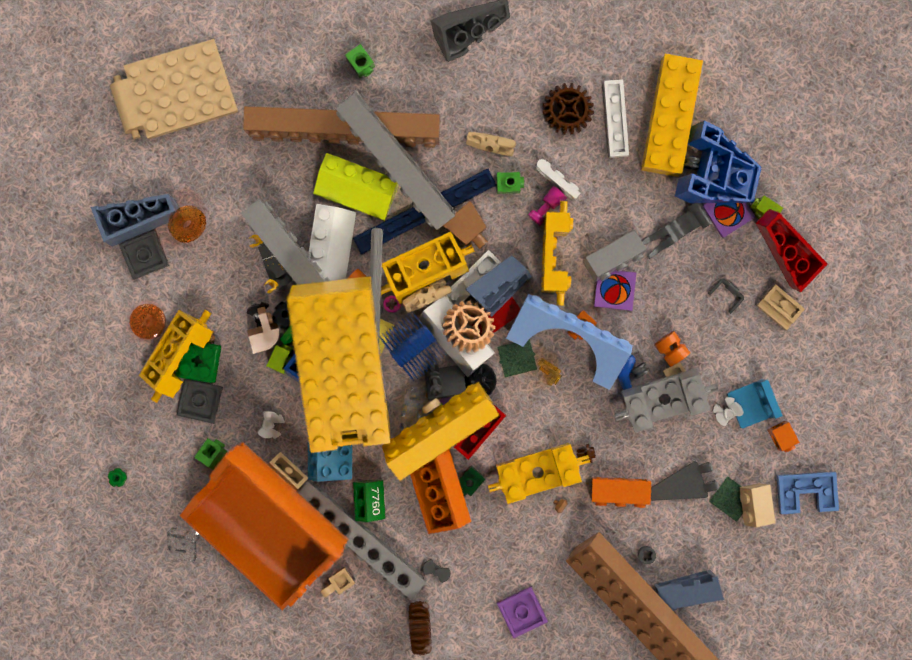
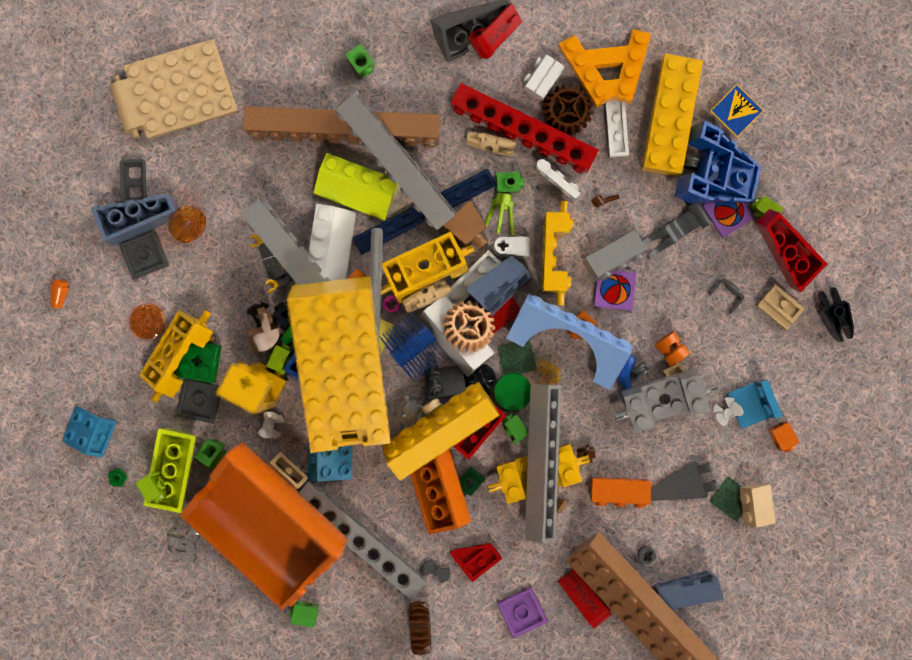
tan plate [320,567,356,598] -> none
green brick [353,480,385,522] -> none
dark pink piece [528,186,567,226] -> none
medium blue plate [777,472,839,514] -> none
none -> orange cone [50,279,70,308]
none -> dark azure bracket [62,406,117,457]
none -> dark grey piece [120,159,147,203]
none -> lime brick [136,471,167,503]
none -> neon yellow slope [143,428,197,513]
none -> yellow plate [216,361,288,413]
none -> bright green brick [289,601,319,628]
none -> red wing [449,542,503,582]
none -> red brick [451,83,599,174]
none -> red door [468,3,523,59]
none -> lime plant [484,193,514,236]
none -> white piece [493,236,530,259]
none -> green tile [494,372,531,411]
none -> bright green brick [502,413,529,445]
none -> white brick [523,54,564,102]
none -> light grey brick [525,384,561,544]
none -> red door [557,569,612,629]
none -> light orange plate [558,29,651,108]
none -> reddish brown hand [591,194,619,208]
none -> piece [710,84,764,138]
none -> black hinge [818,287,854,342]

